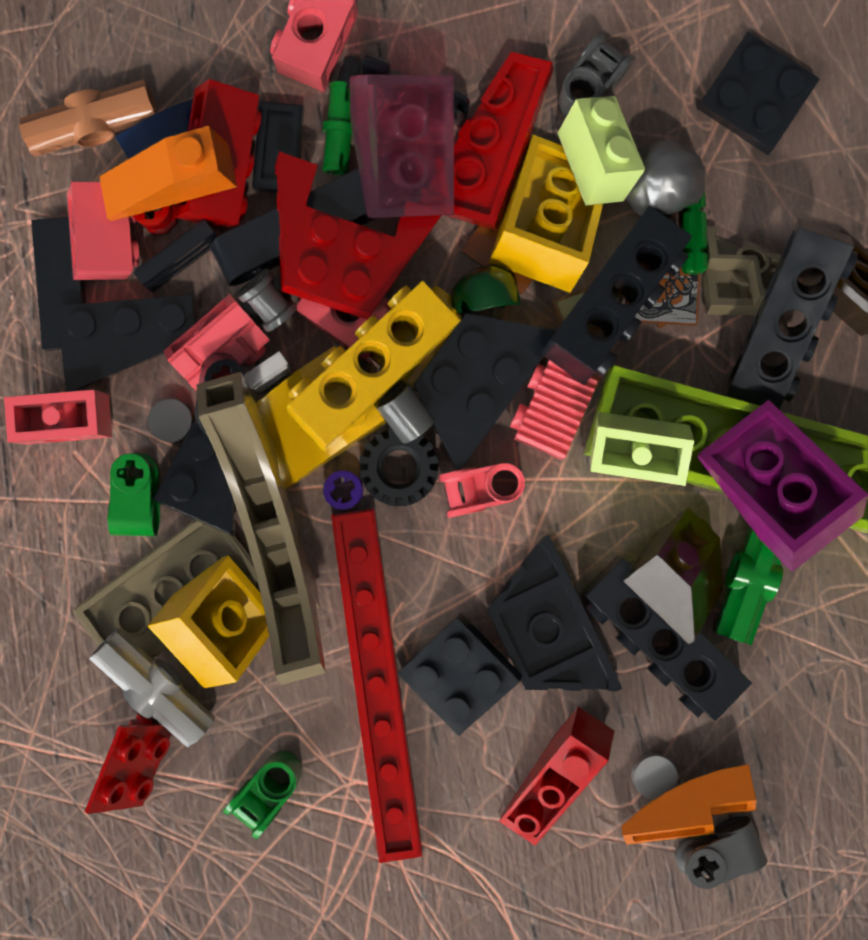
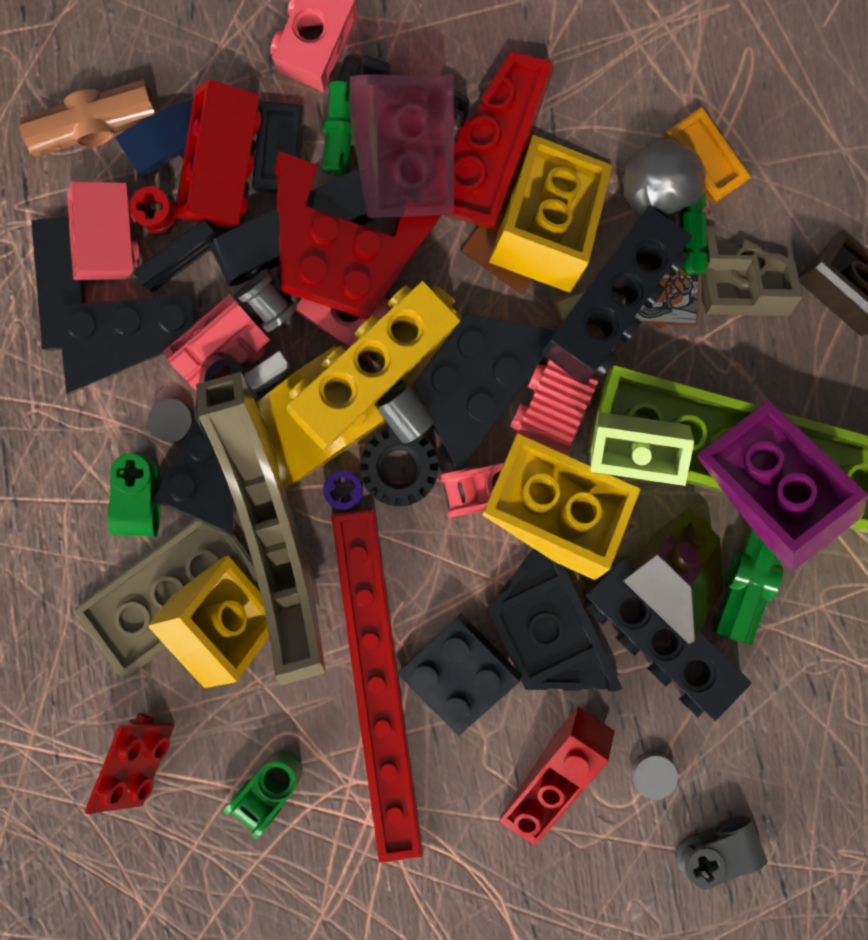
coral brick [4,390,112,445] -> none
light grey piece [89,628,215,748] -> none
orange slope [99,126,237,221] -> none
dark green hair [451,265,522,313] -> none
yellowish green brick [557,96,645,206] -> none
dark grey piece [558,32,635,118] -> none
orange slope [621,764,756,845] -> none
black plate [696,32,820,155] -> none
black brick [727,218,858,410] -> none
none -> yellow slope [482,433,641,580]
none -> light orange tile [664,107,751,205]

